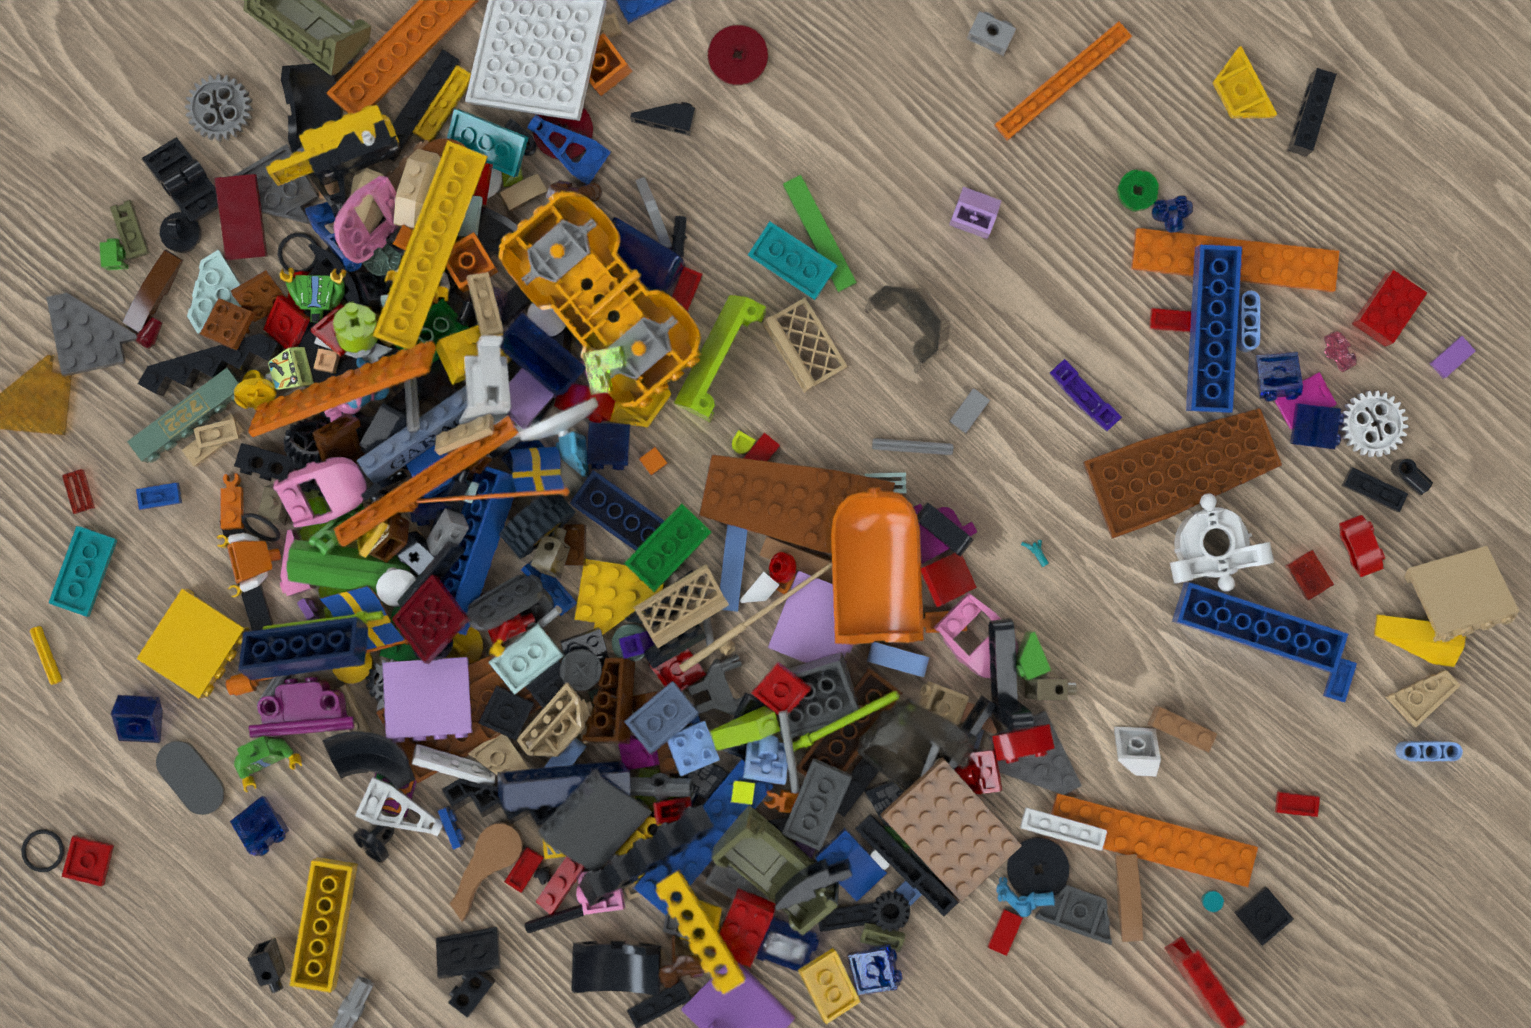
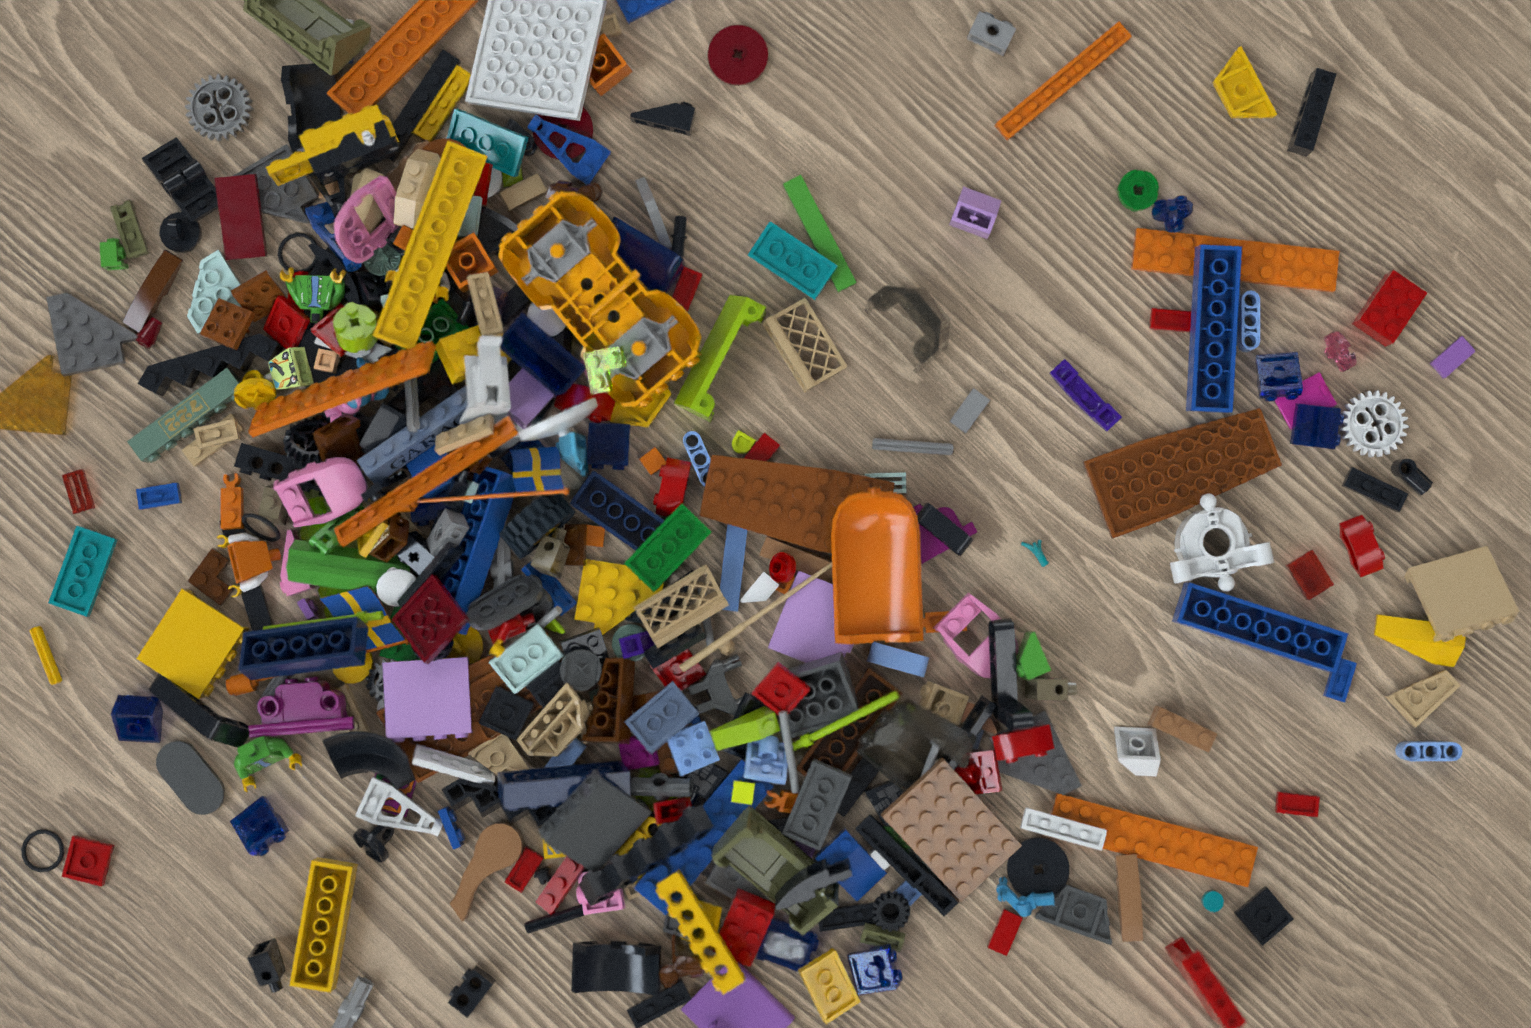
black tile [436,927,501,979] -> none
red tile [920,553,977,607] -> none
none -> black beam [148,673,249,748]
none -> reddish brown plate [188,548,234,606]
none -> light grey piece [491,538,514,588]
none -> lime slope [544,618,566,634]
none -> orange tile [586,525,605,547]
none -> red brick [653,457,691,517]
none -> light blue beam [683,431,710,487]

